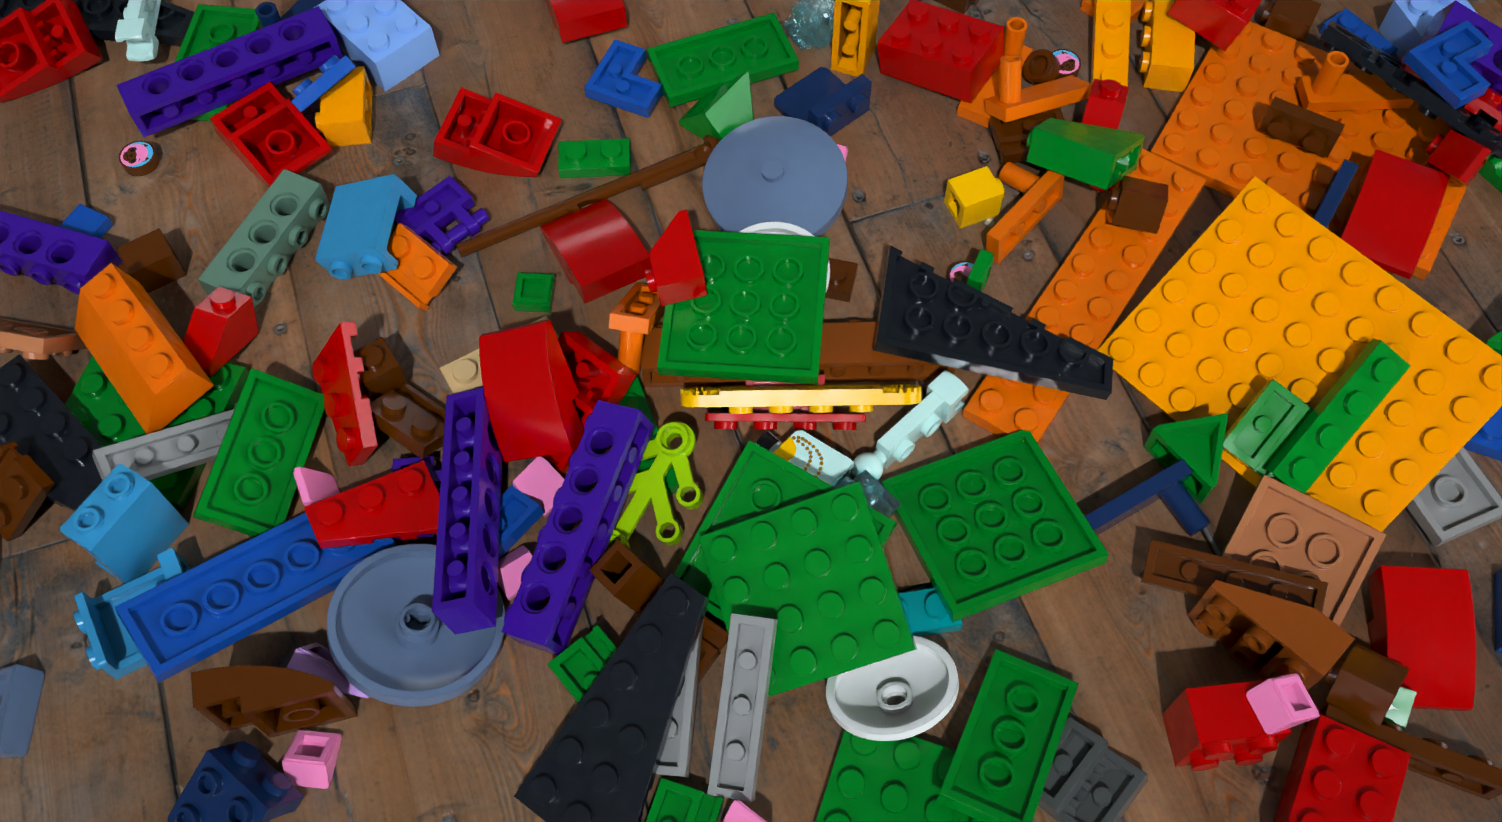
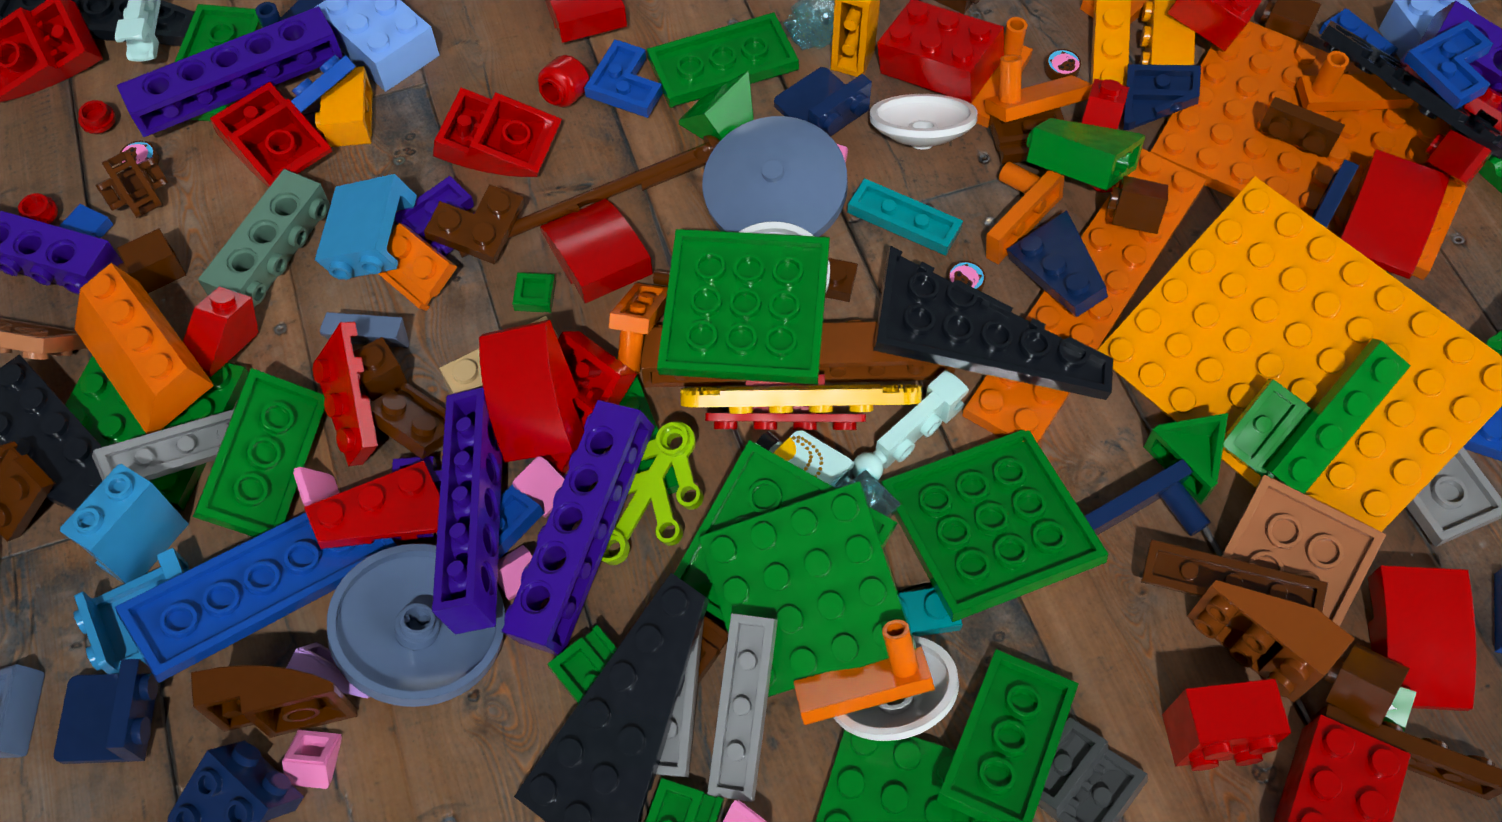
green plate [558,138,631,179] -> none
reddish brown brick [589,539,665,613] -> none
red slope [644,209,707,306] -> none
yellow brick [944,166,1005,229] -> none
green tile [966,249,994,292] -> none
reddish brown tile [1023,49,1060,85] -> none
bright pink slope [1246,673,1320,734] -> none
none -> red plate [18,193,58,224]
none -> dark blue bracket [54,659,159,764]
none -> red plate [78,100,116,134]
none -> reddish brown piece [95,150,168,218]
none -> sand blue slope [320,312,409,348]
none -> reddish brown plate [424,184,524,264]
none -> red head [537,55,589,108]
none -> orange piece [793,620,935,725]
none -> teal plate [847,178,963,256]
none -> white dish [870,94,978,149]
none -> dark blue wing [1007,210,1108,317]
none -> dark blue wing [1123,64,1201,131]

